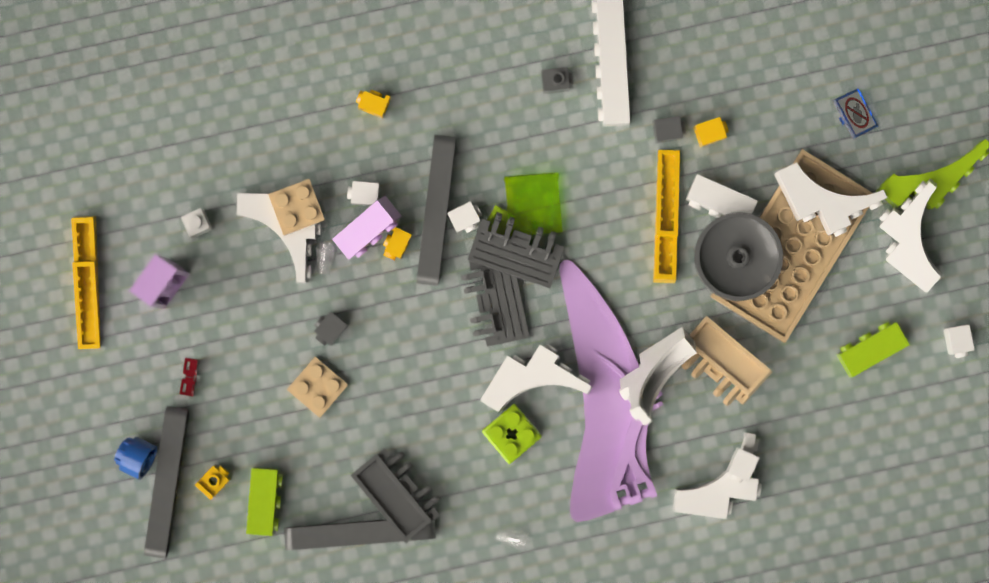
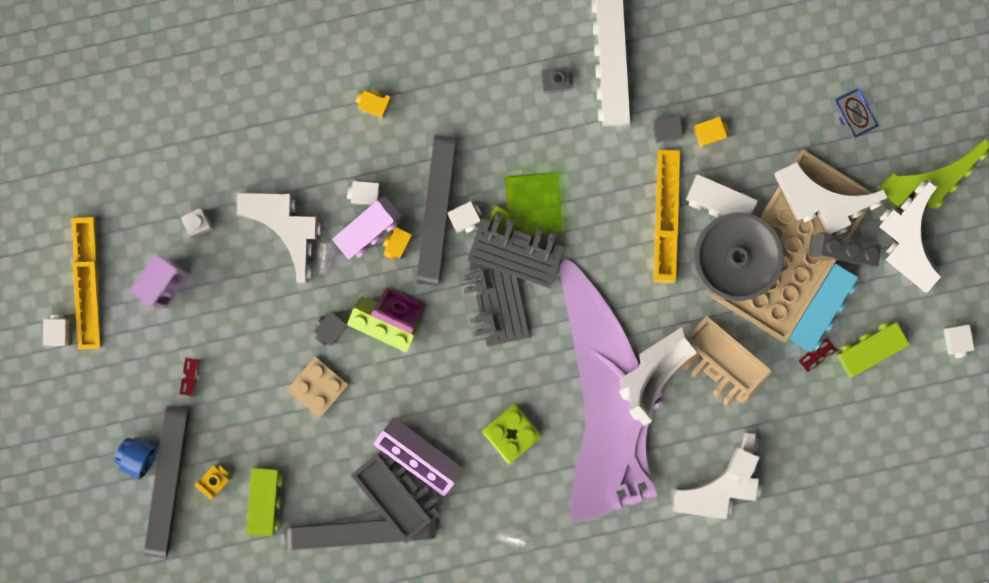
tan plate [268,179,325,236] -> none
white arch [480,344,593,413] -> none
none -> white brick [43,315,70,346]
none -> brick [347,295,421,353]
none -> magenta tile [371,287,426,334]
none -> lavender brick [373,417,464,496]
none -> medium azure brick [788,264,858,352]
none -> dark red piece [798,338,839,373]
none -> dark grey arch [808,234,881,267]

